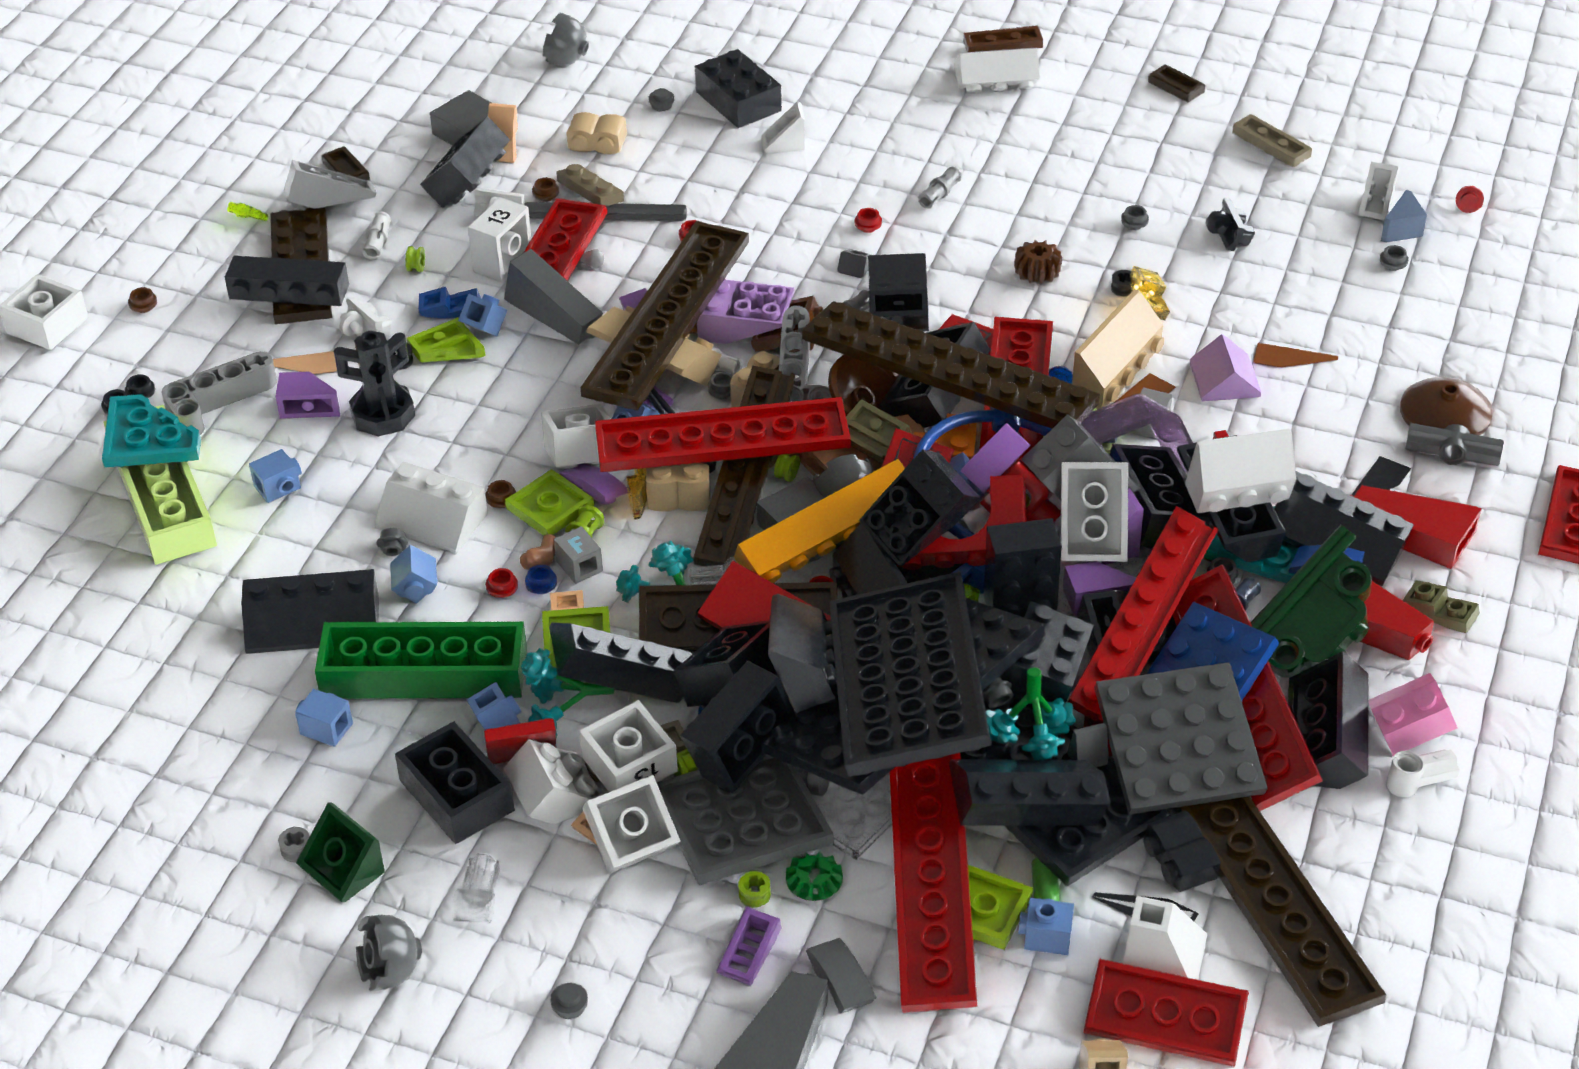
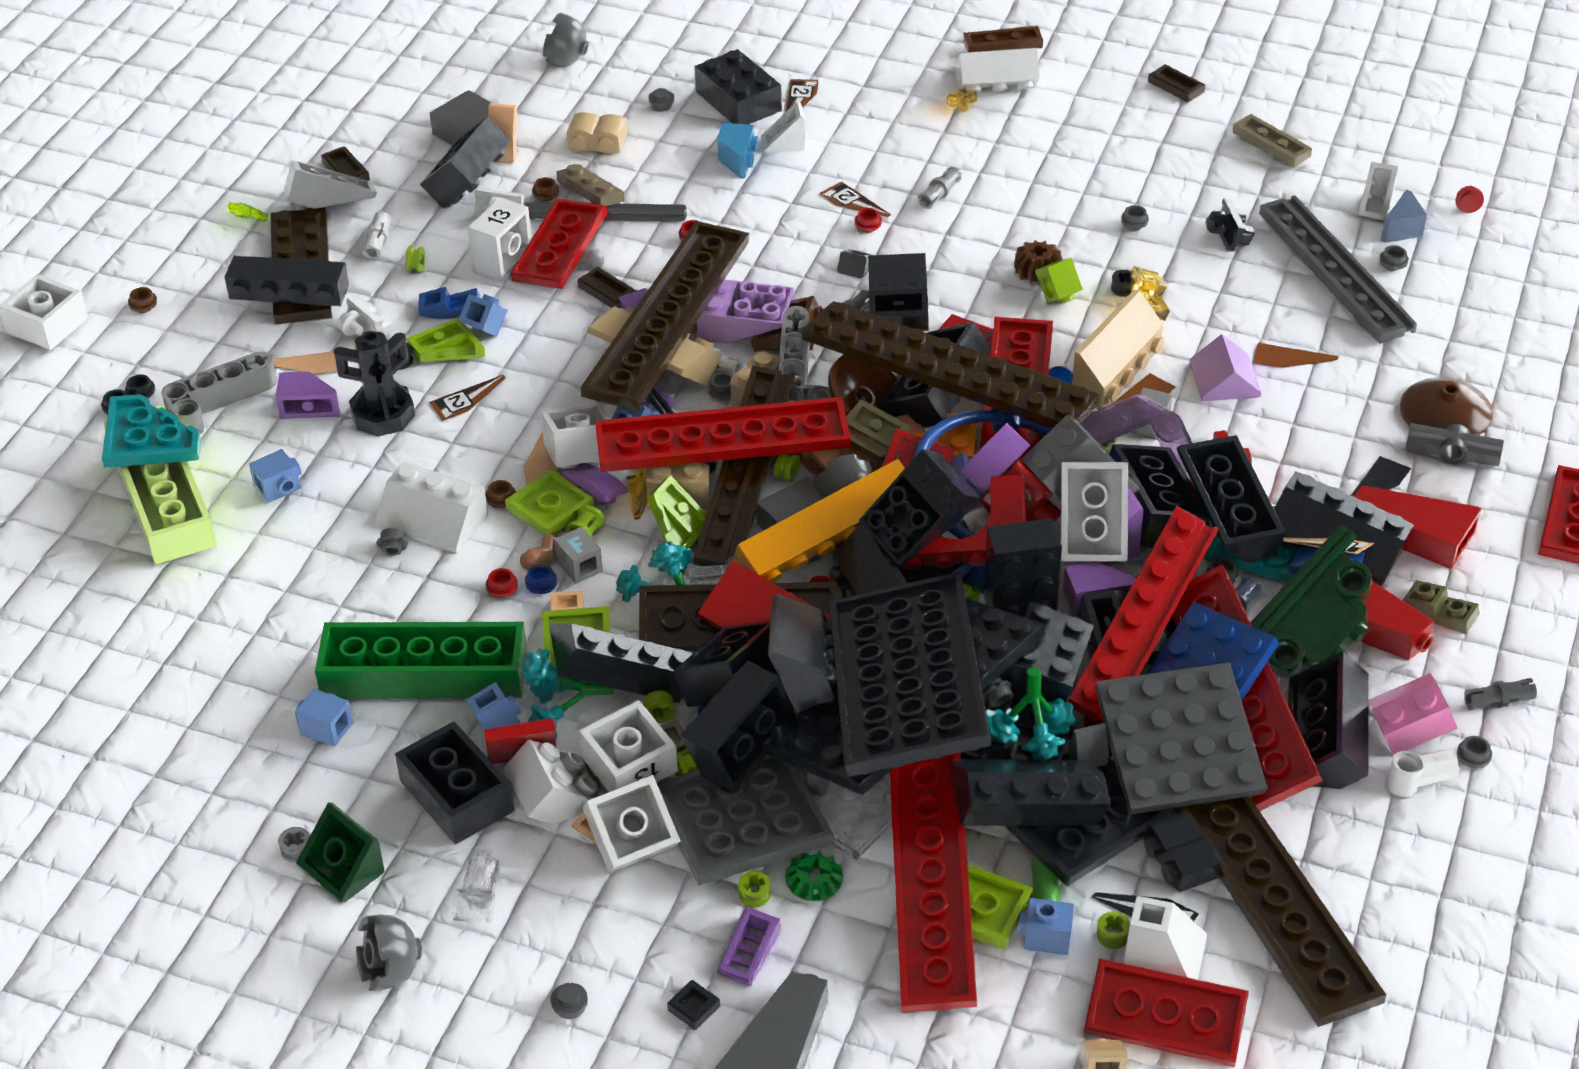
black slope [241,569,379,654] -> none
medium blue brick [390,544,438,604] -> none
dark grey slope [504,249,603,345] -> none
dark grey slope [806,937,877,1014] -> none
white slope [1185,428,1296,513] -> none
none -> sticker [430,375,506,420]
none -> light nougat sticker [523,431,559,485]
none -> dark brown tile [577,267,637,309]
none -> lime bush [643,690,676,724]
none -> lime wing [647,475,707,548]
none -> black tile [667,979,720,1031]
none -> dark azure slope [717,123,758,178]
none -> sticker [785,79,819,112]
none -> sticker [820,181,892,217]
none -> clear yellow arm [946,91,978,112]
none -> lime brick [1035,257,1083,305]
none -> lime bush [1096,911,1130,949]
none -> dark grey plate [1259,195,1417,343]
none -> sticker [1283,538,1374,554]
none -> dark grey plate [1456,736,1493,768]
none -> dark grey pin [1464,677,1537,711]

